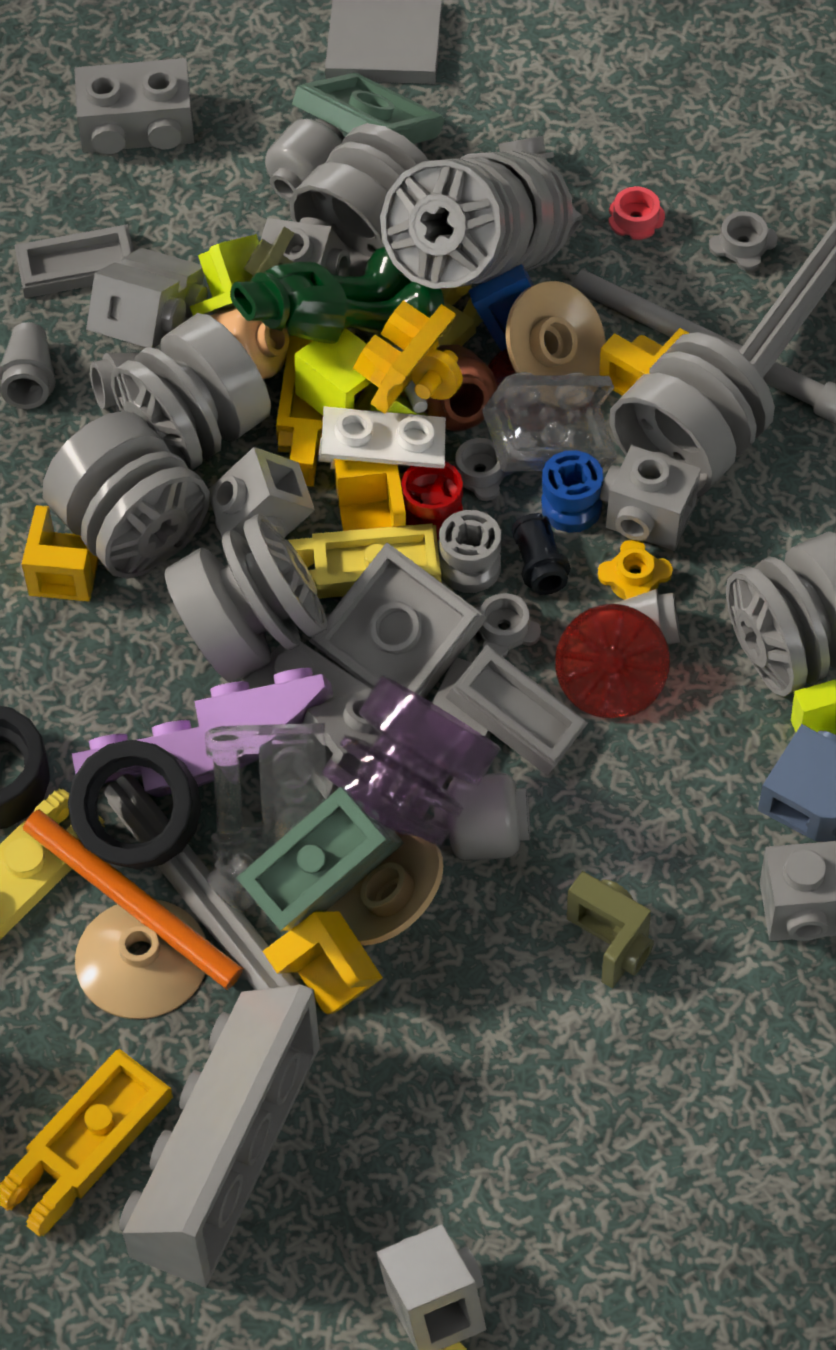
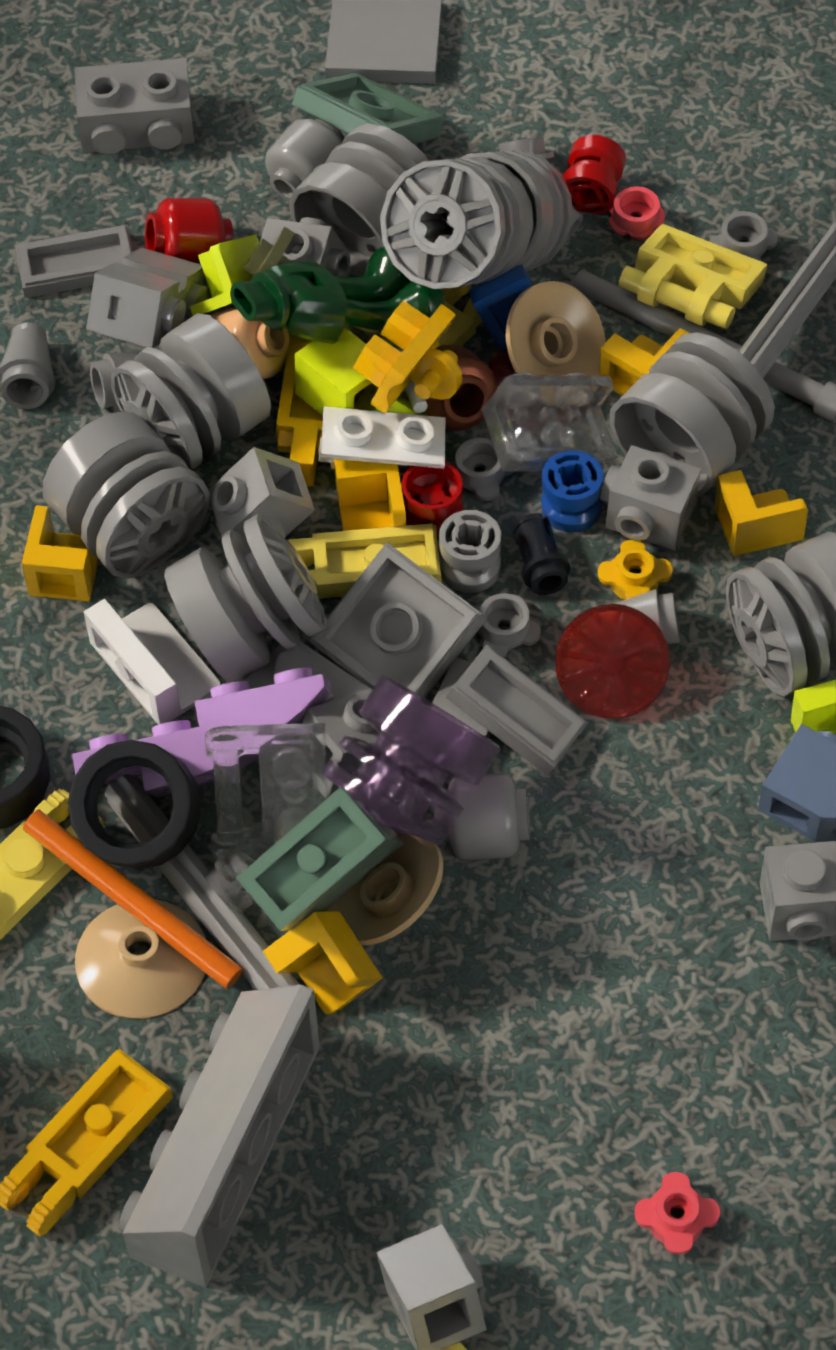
olive bracket [566,871,654,989] -> none
none -> white panel [83,599,220,725]
none -> red head [145,198,234,264]
none -> red wheel [563,135,627,215]
none -> light yellow plate [618,223,767,329]
none -> coral plate [634,1172,720,1255]
none -> yellow panel [714,470,808,556]

